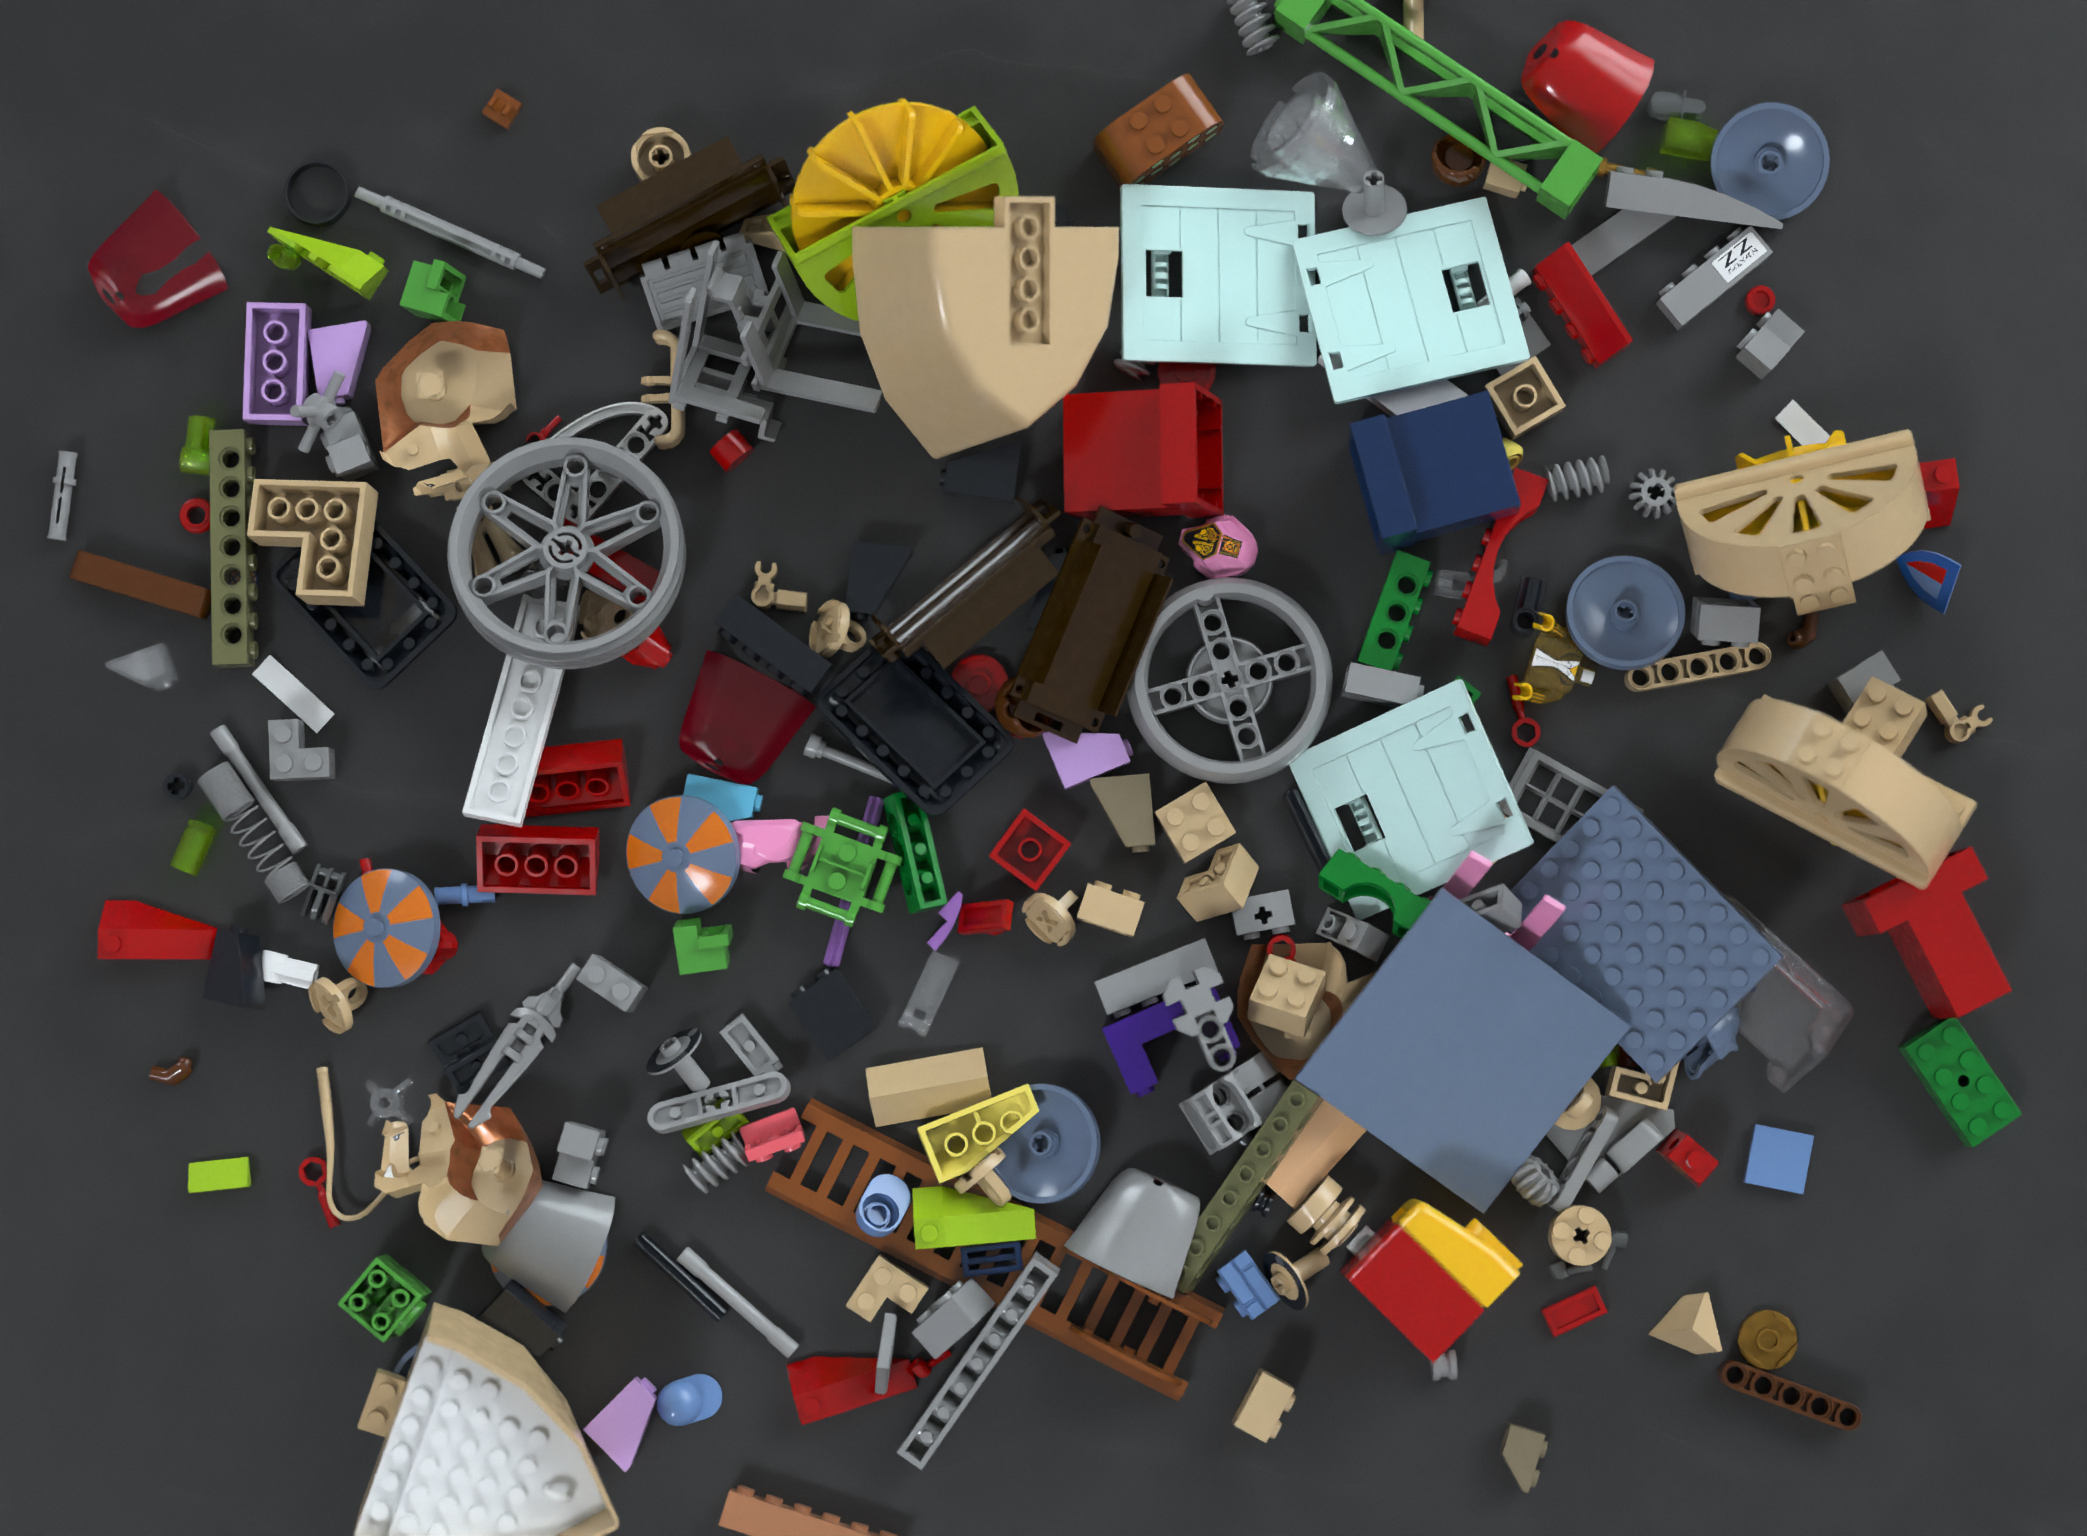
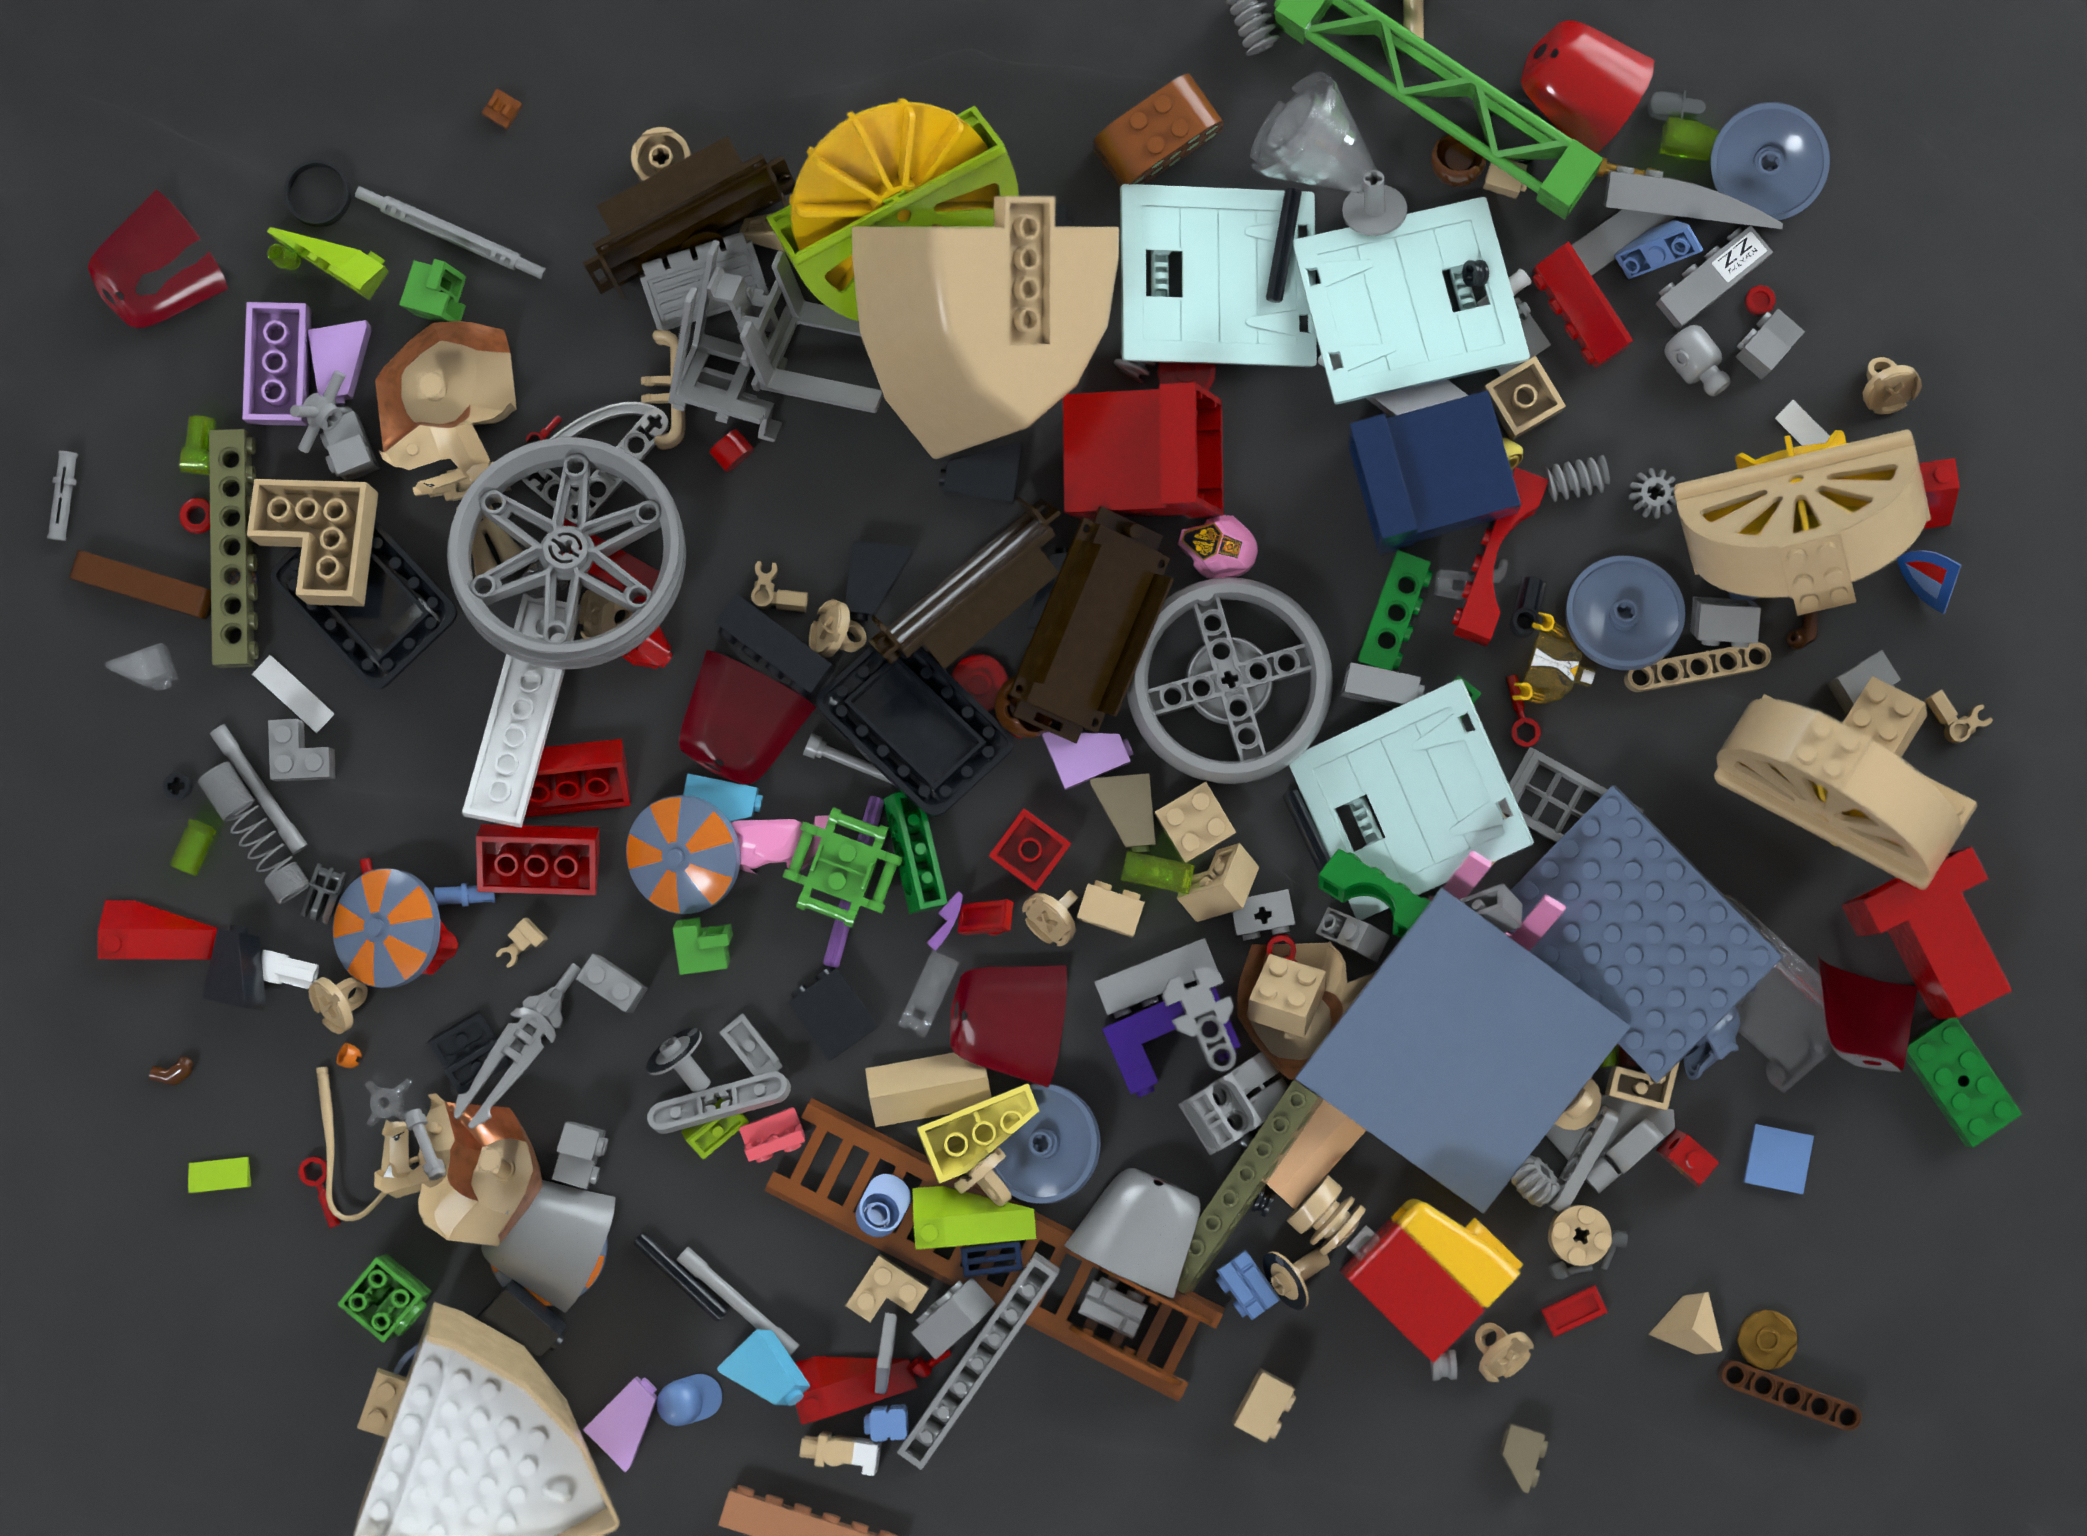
light grey piece [683,1131,749,1194] -> none
none -> orange hinge [336,1043,362,1069]
none -> light grey bar [404,1109,446,1181]
none -> tan piece [496,918,548,968]
none -> medium azure slope [717,1329,810,1406]
none -> tan hips [799,1431,882,1476]
none -> medium blue brick [864,1404,909,1441]
none -> dark red piece [950,965,1067,1088]
none -> light grey brick [1078,1277,1148,1338]
none -> clear neon green slope [1121,851,1195,895]
none -> black axle [1266,188,1302,303]
none -> black bush [1462,260,1489,287]
none -> tan tile [1475,1323,1534,1382]
none -> medium blue slope [1614,220,1703,279]
none -> light grey piece [1664,325,1731,397]
none -> dark red piece [1817,954,1918,1072]
none -> tan tile [1863,357,1922,415]

